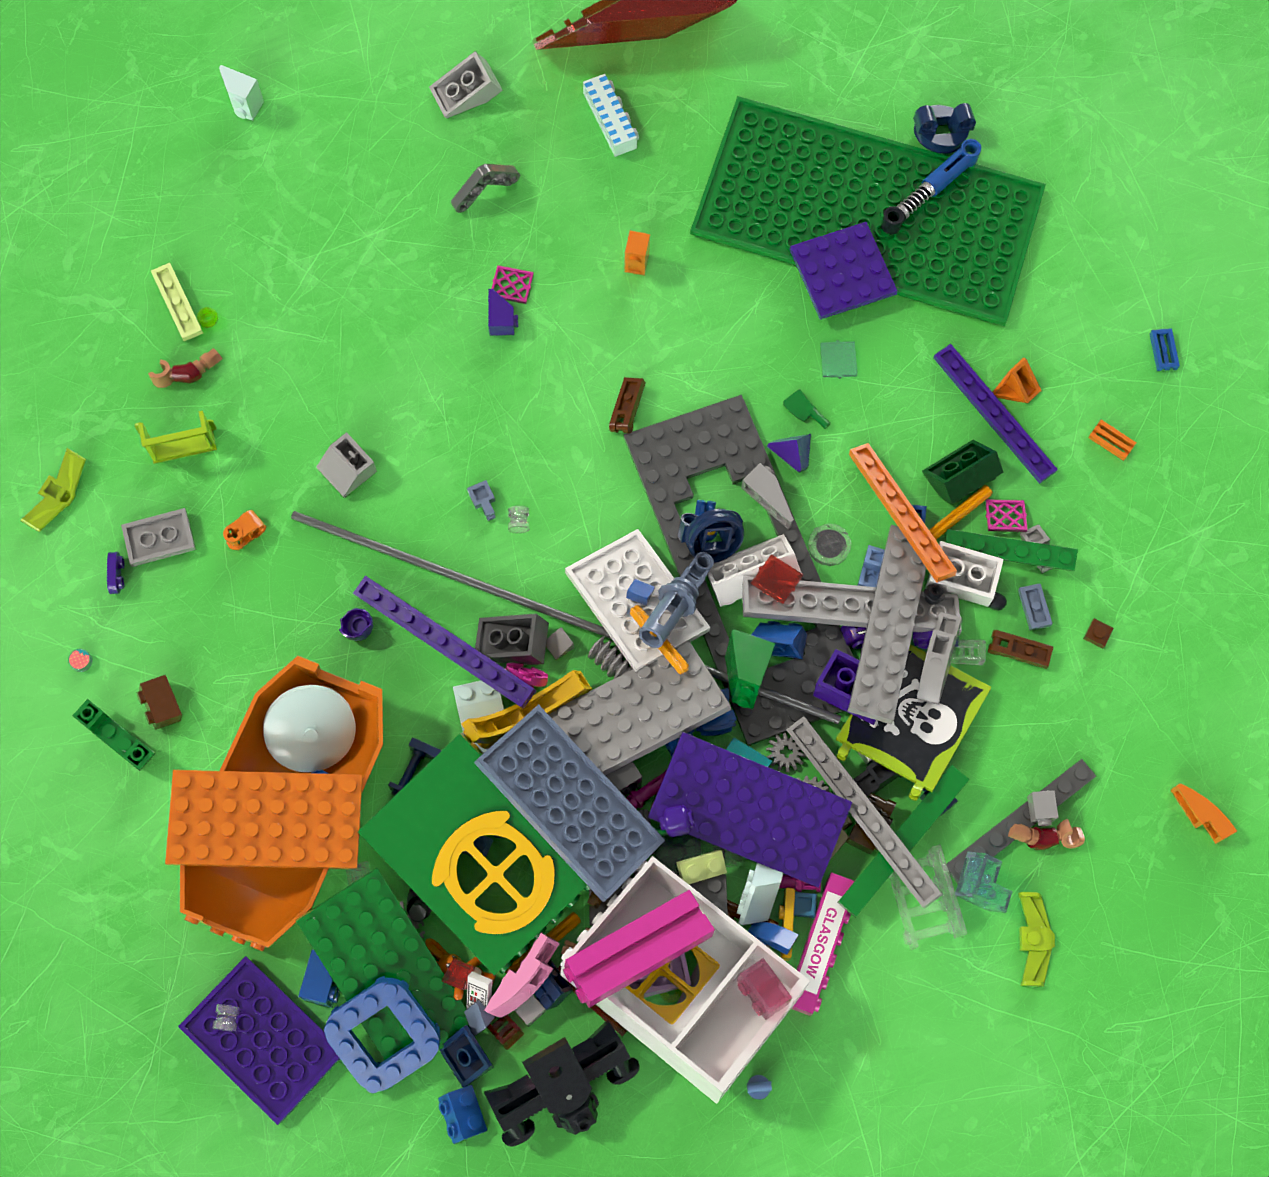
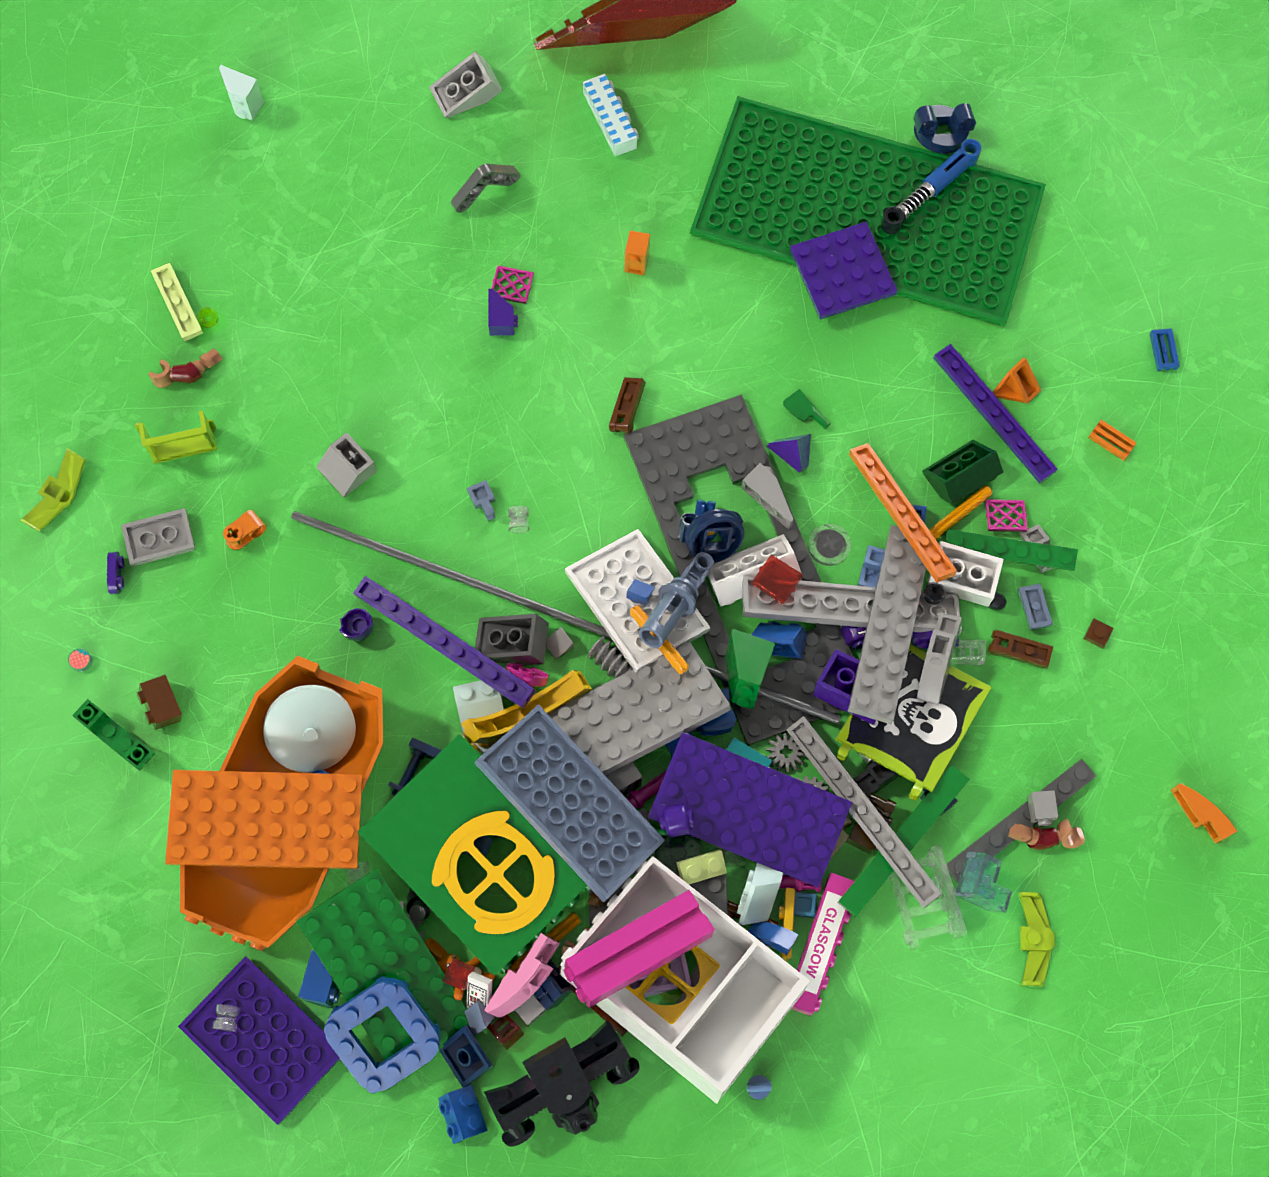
clear pink brick [737,958,792,1020] -> none
clear light blue piece [820,340,857,379] -> none

